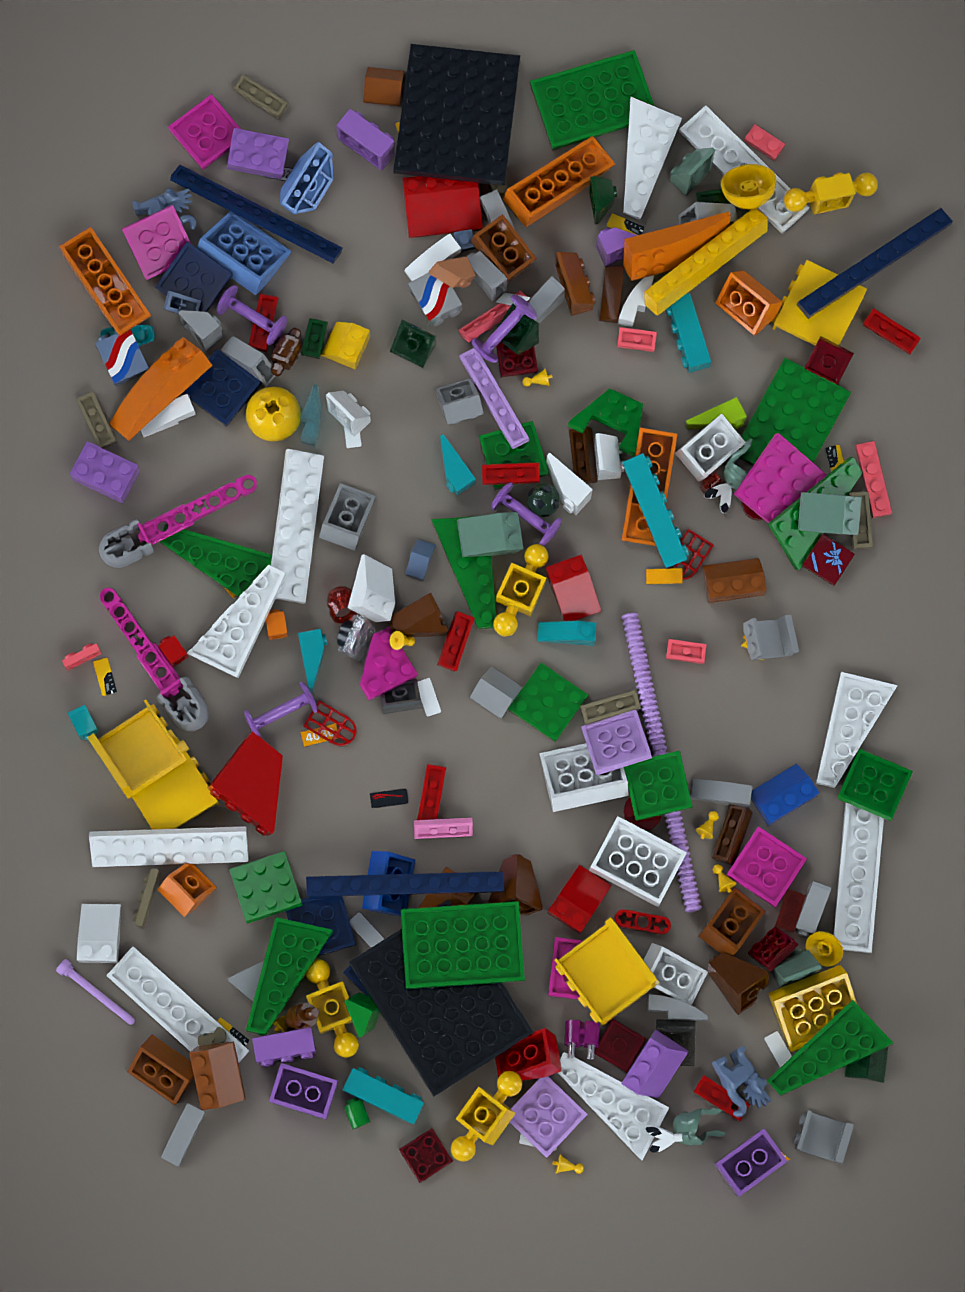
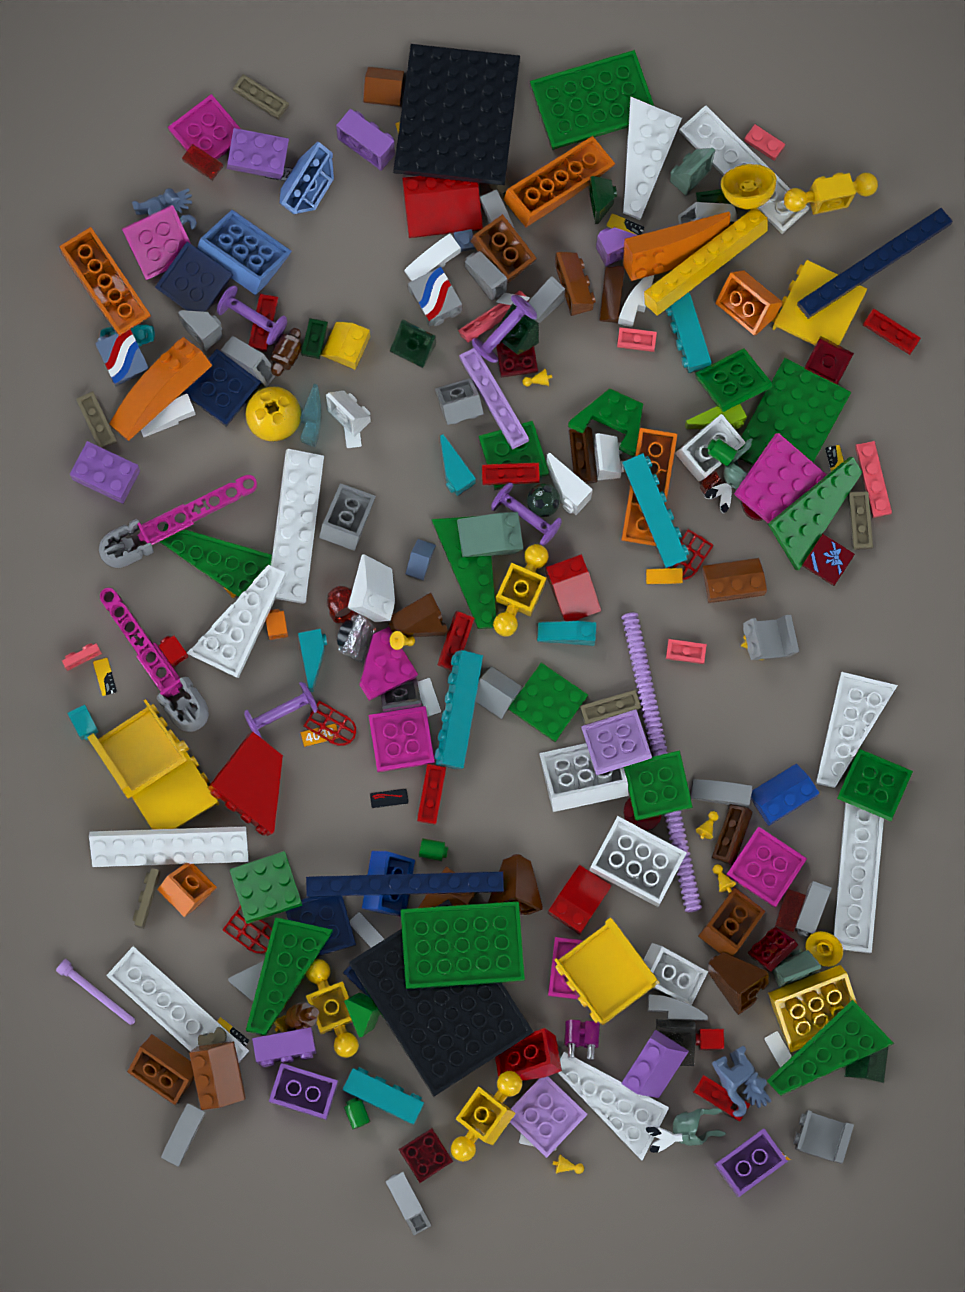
white slope [77,904,121,963] -> none
sand blue slope [164,291,201,314] -> none
dark blue plate [170,165,343,264] -> none
bright pink tile [414,818,473,839] -> none
nougat slope [429,257,476,288] -> none
dark red tile [594,1019,647,1073] -> none
red beam [615,909,671,935] -> none
sand green slope [798,492,862,535] -> none
none -> clear red plate [182,144,223,181]
none -> red window [222,905,272,954]
none -> dark pink plate [368,706,435,773]
none -> light grey slope [385,1172,431,1235]
none -> green brick [419,838,448,861]
none -> teal brick [435,650,483,769]
none -> green plate [695,348,772,412]
none -> red brick [695,1029,724,1050]
none -> green brick [706,438,737,466]

